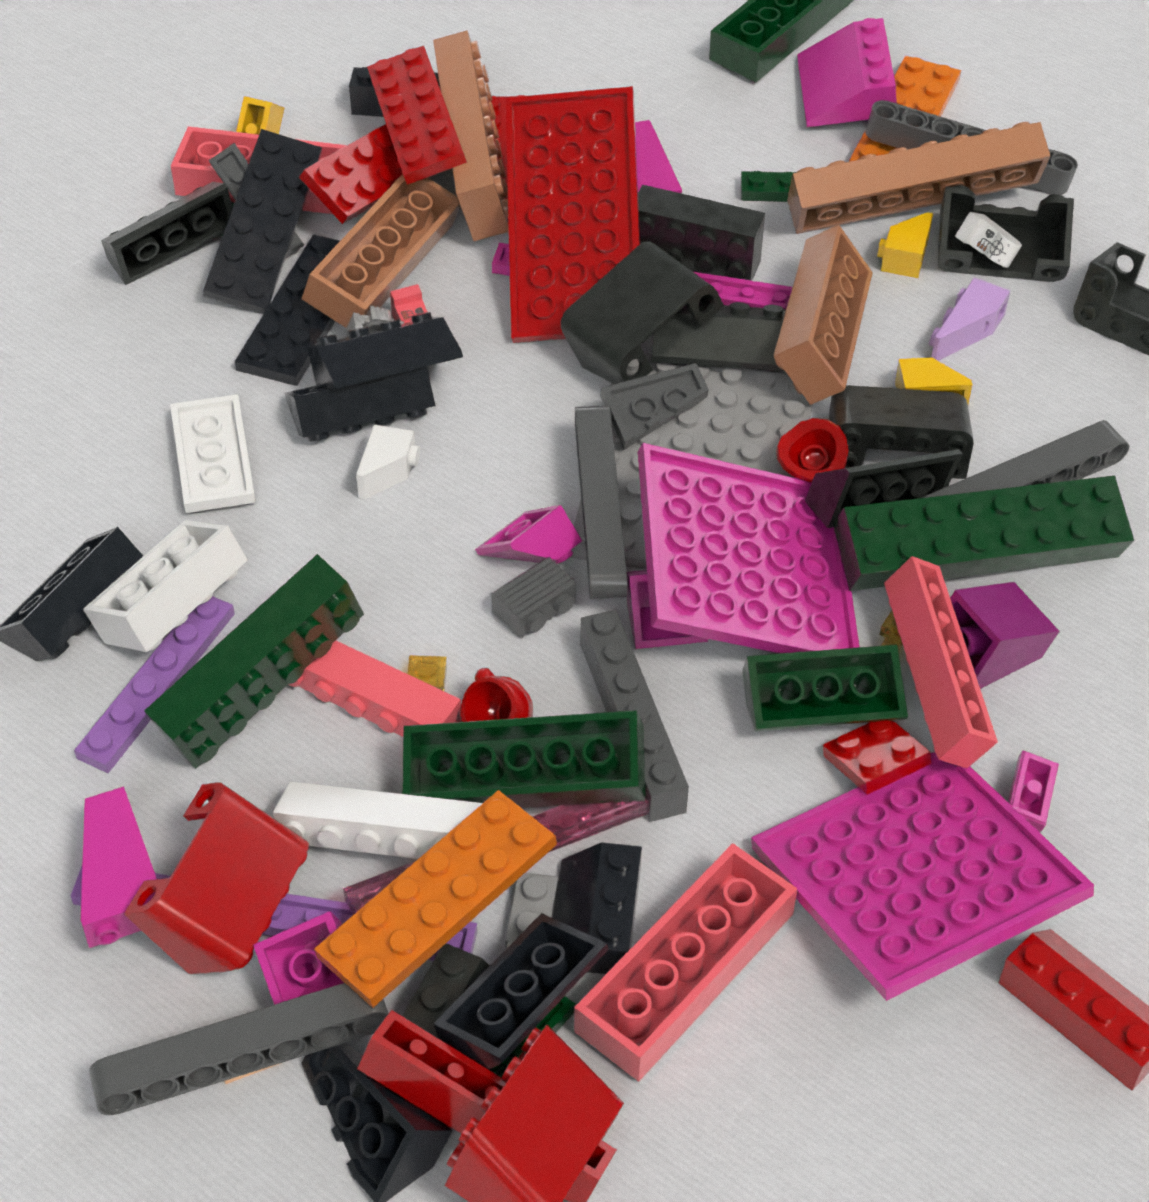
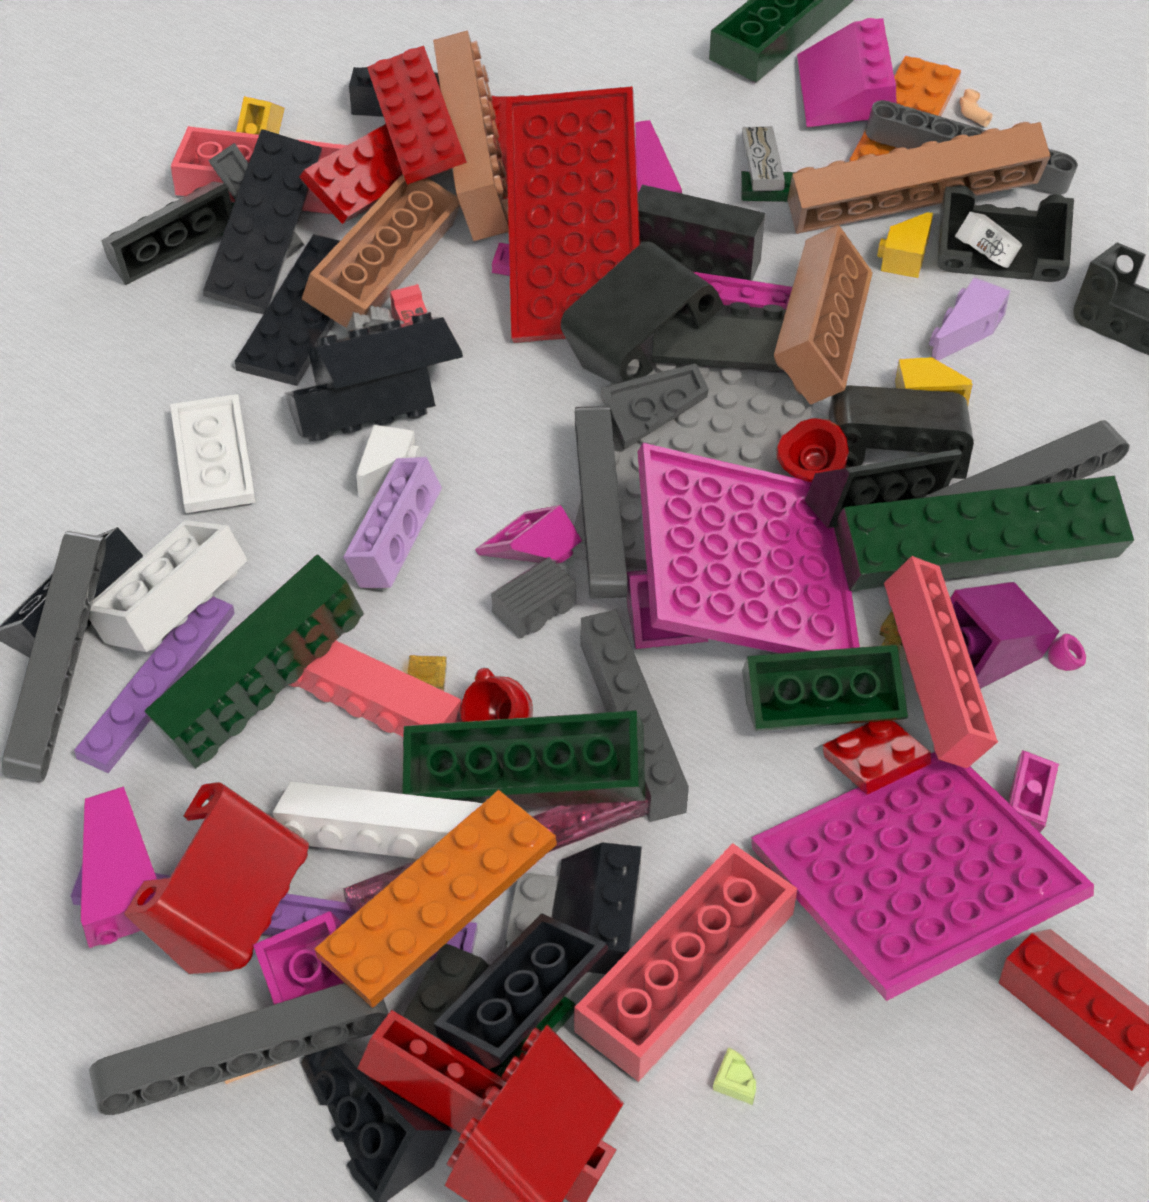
none -> dark grey beam [2,531,106,782]
none -> lavender brick [343,457,442,588]
none -> yellowish green tile [713,1048,756,1105]
none -> light grey tile [742,126,785,191]
none -> light nougat arm [959,88,993,127]
none -> dark pink piece [1048,634,1086,671]

